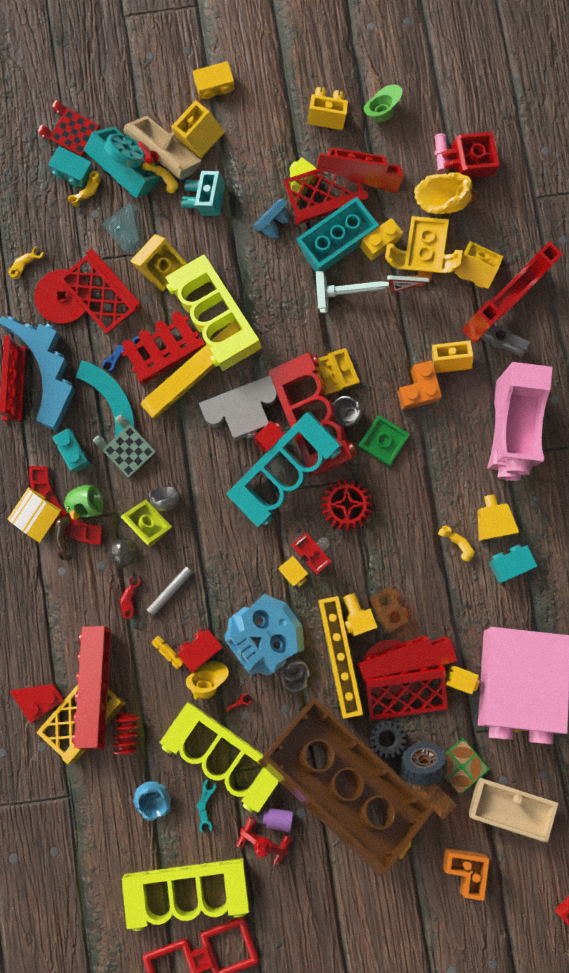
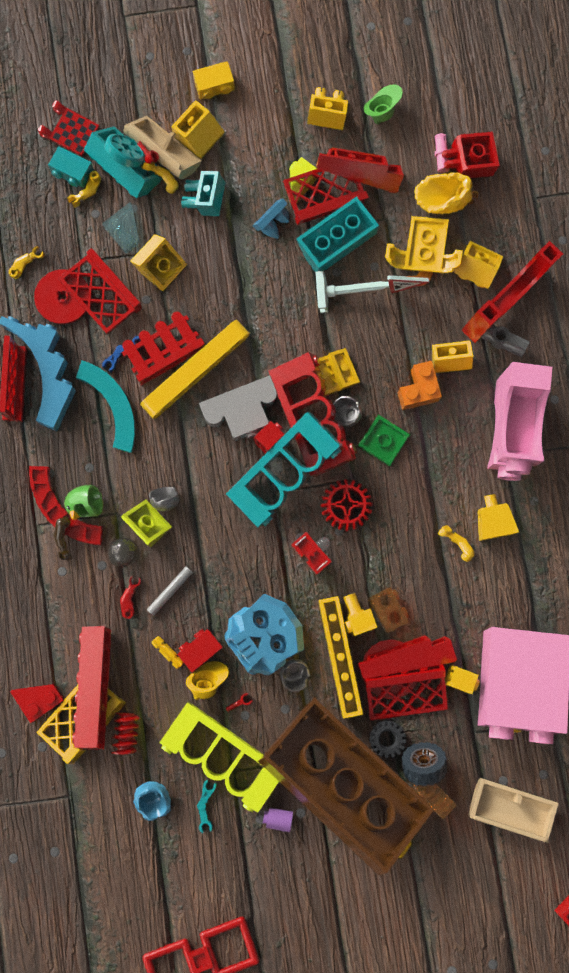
yellow slope [8,487,61,543] -> none
teal brick [52,428,90,473] -> none
sand green flag [93,415,156,478] -> none
neon yellow fence [122,858,249,931] -> none
neon yellow fence [166,255,262,371] -> none
red axle [236,817,293,866] -> none
yellow brick [278,556,308,587] -> none
yellow brick [360,218,403,261] -> none
orange brick [443,848,489,901] -> none
tile [445,738,490,795] -> none
teal brick [489,544,537,583] -> none

